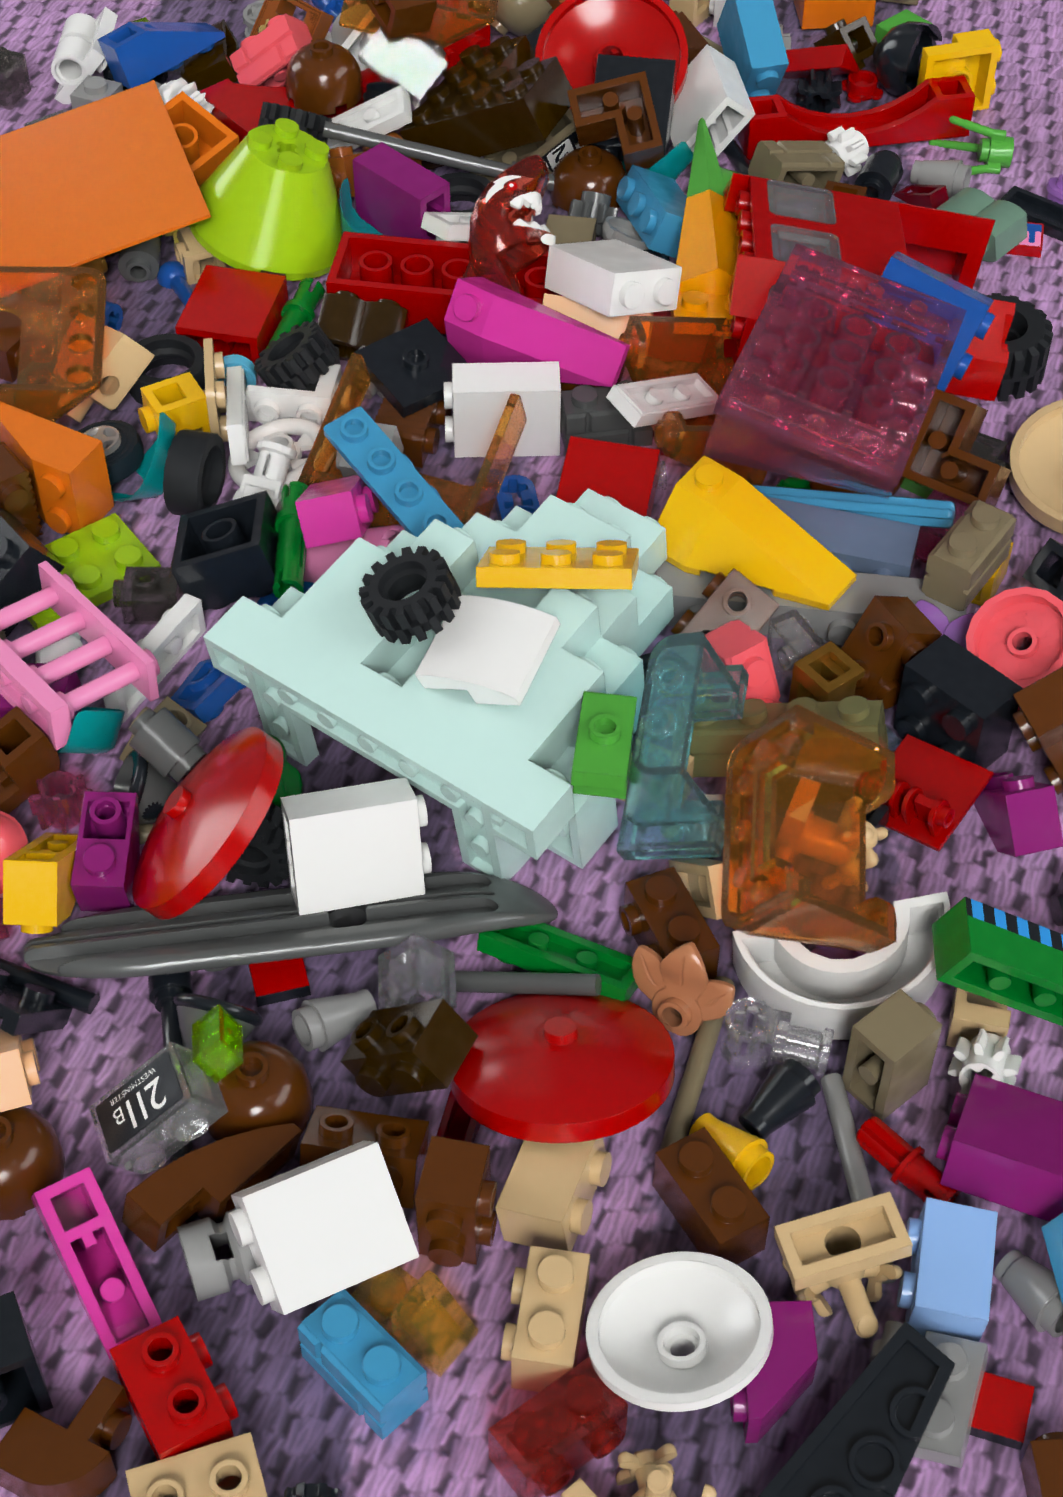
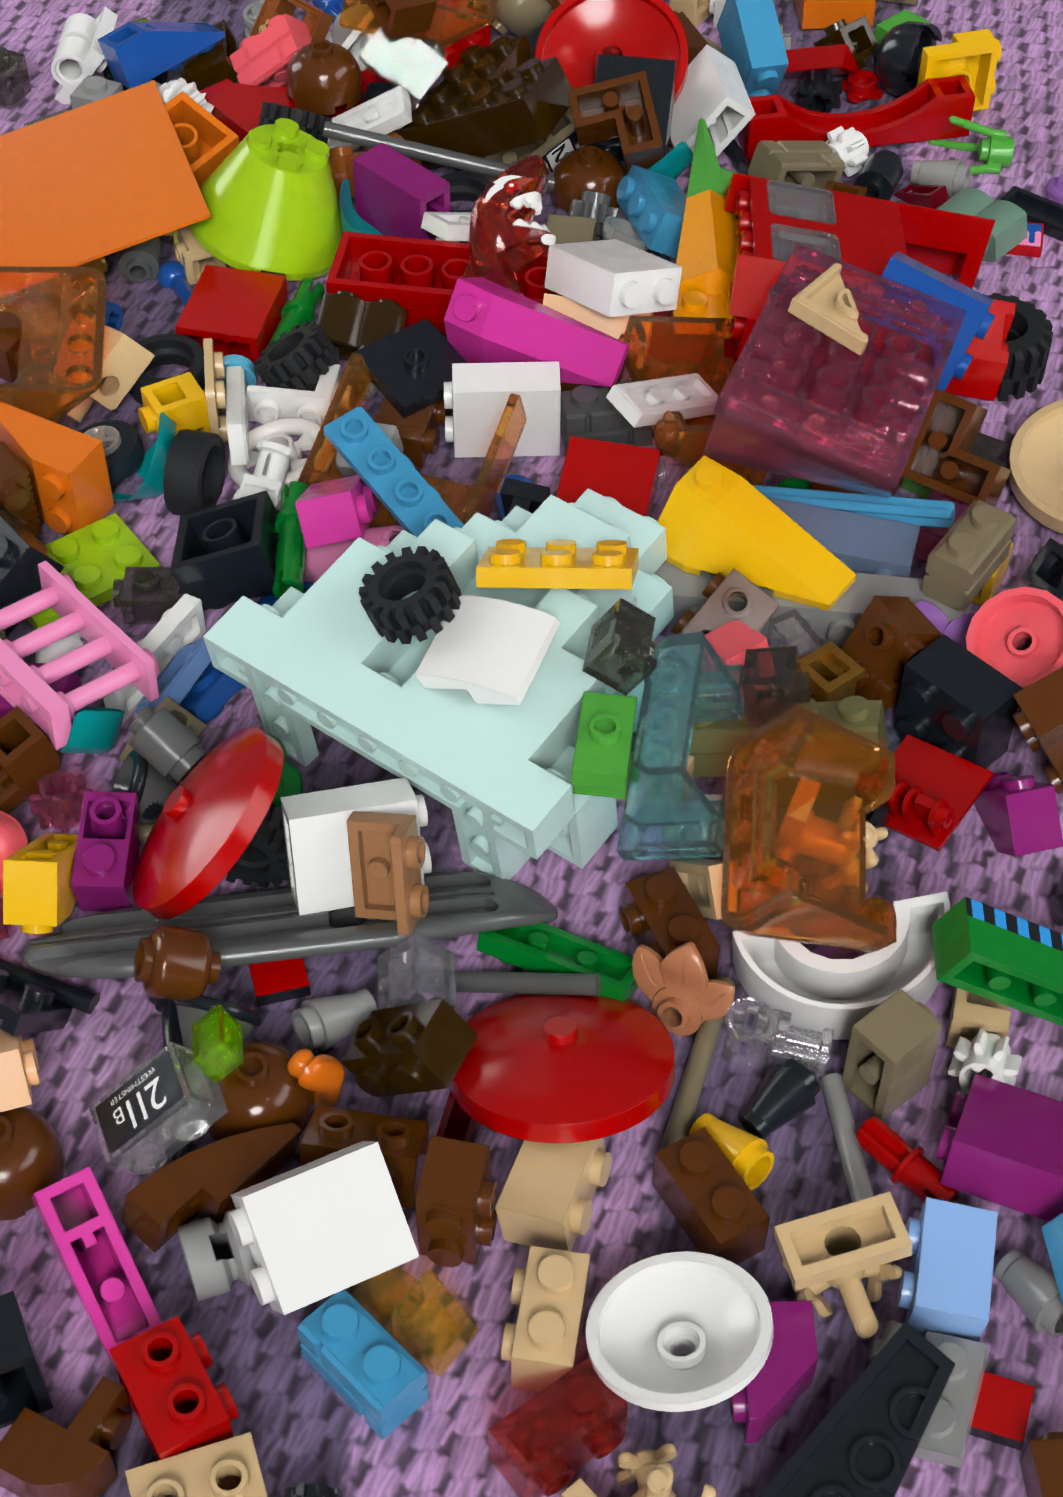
none -> reddish brown head [134,925,221,1001]
none -> medium blue tile [135,637,211,714]
none -> orange arm [287,1048,345,1107]
none -> medium nougat bracket [347,811,429,936]
none -> black tile [500,478,551,516]
none -> clear smoke brick [582,598,658,696]
none -> clear smoke brick [742,646,811,727]
none -> tan tile [788,263,869,355]

